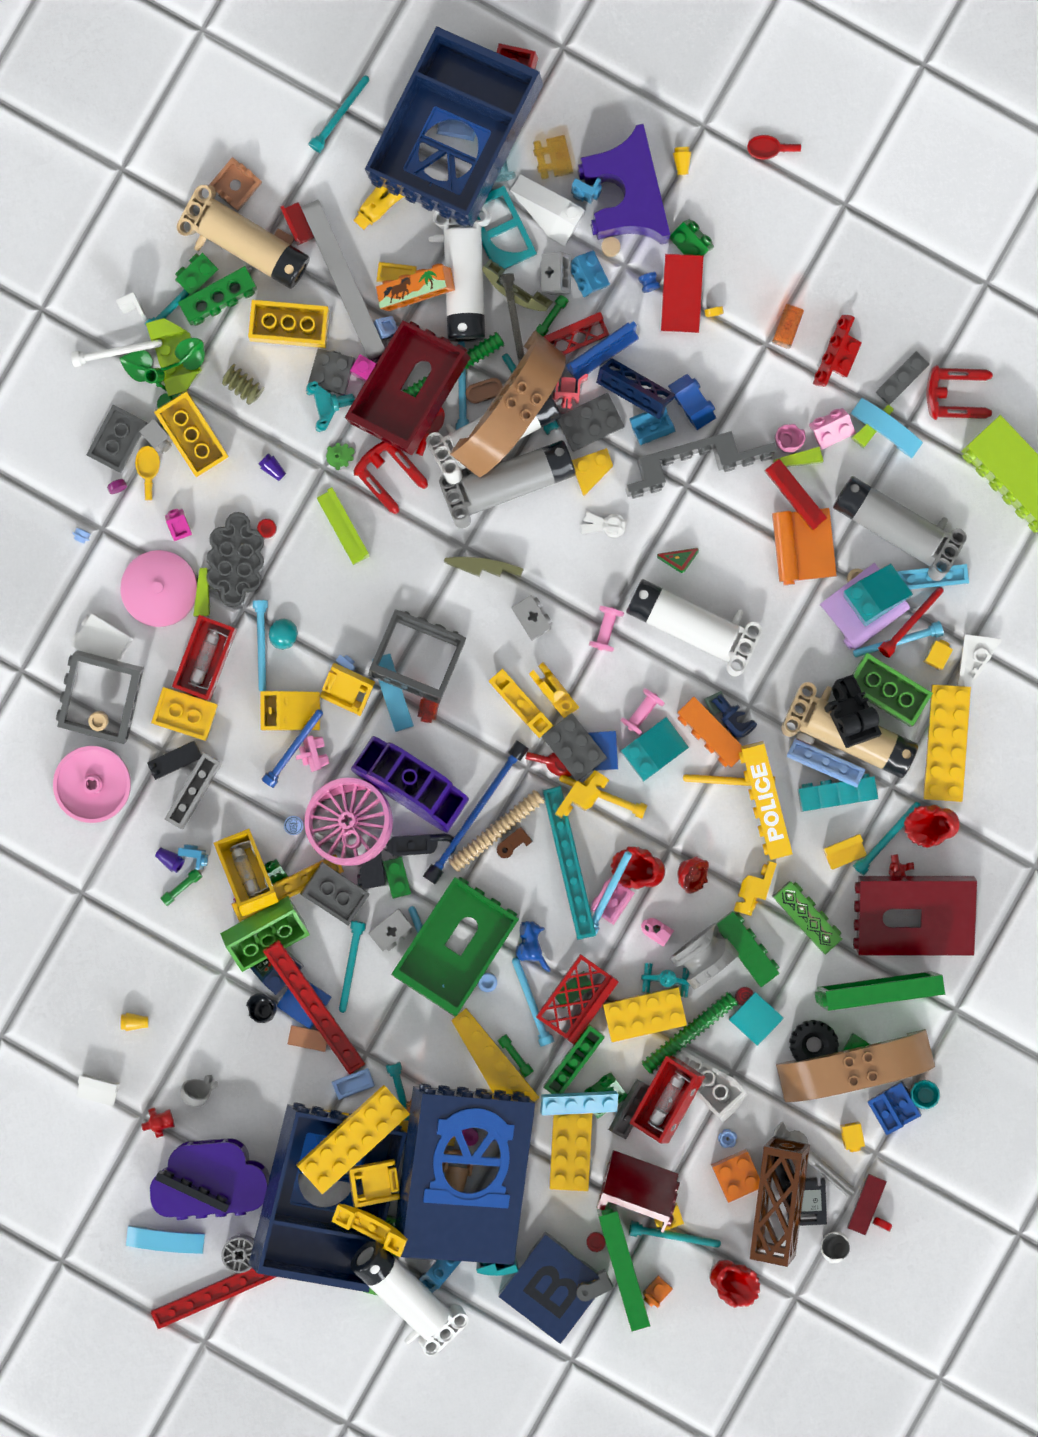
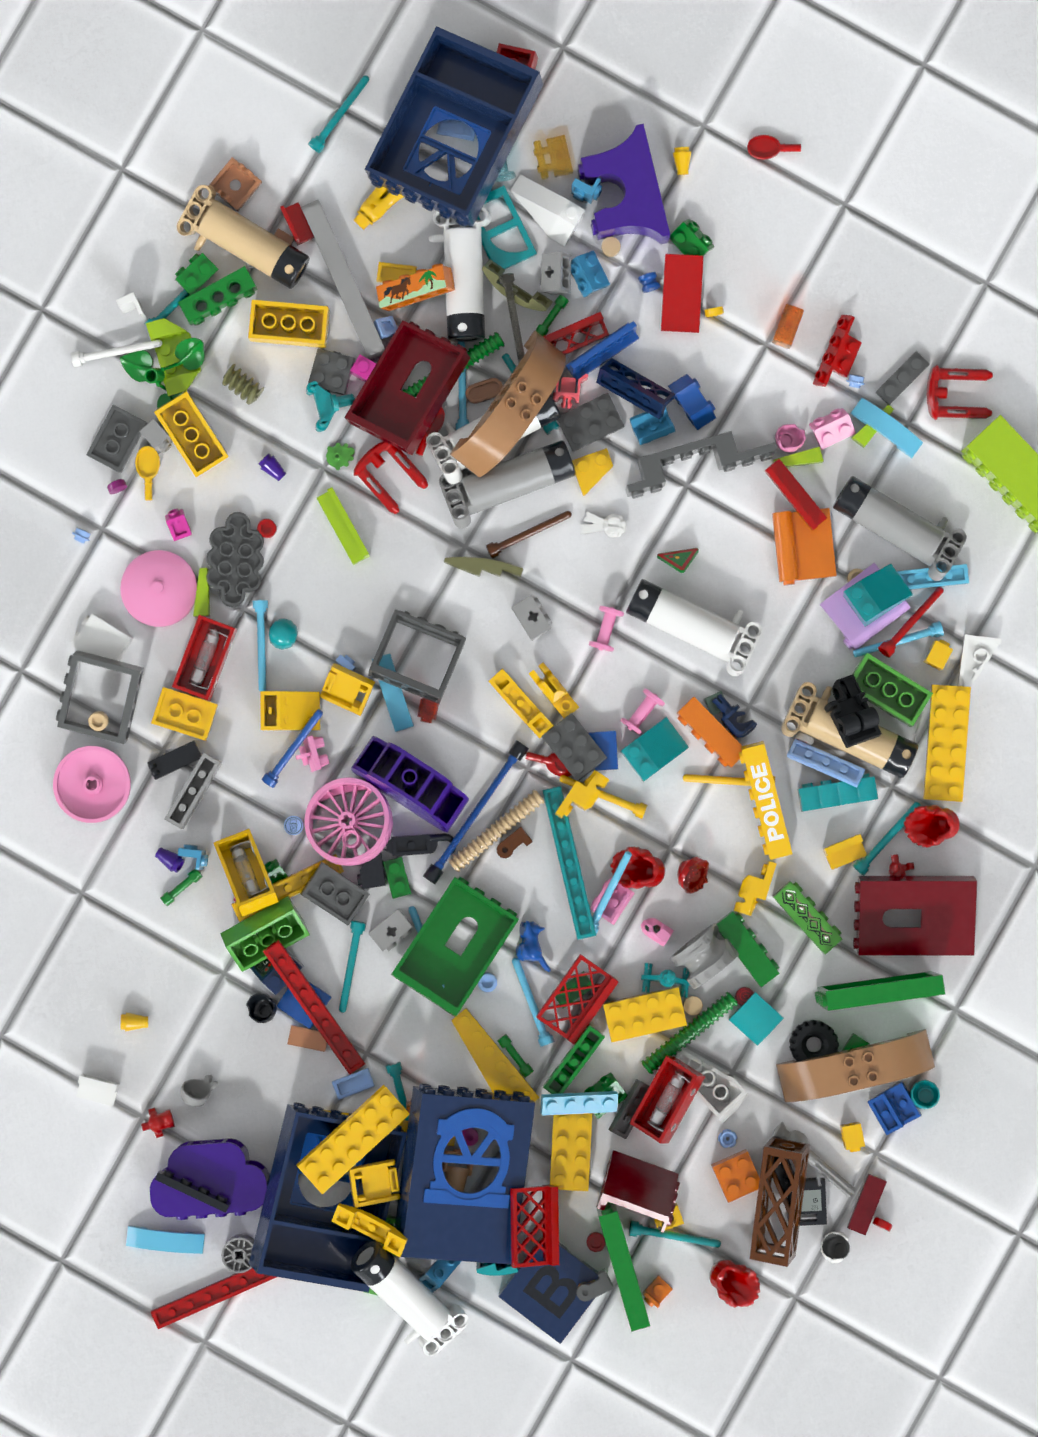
none -> reddish brown piece [486,511,572,559]
none -> red fence [511,1184,559,1268]
none -> tan tile [683,996,703,1016]
none -> light blue plate [846,374,865,388]

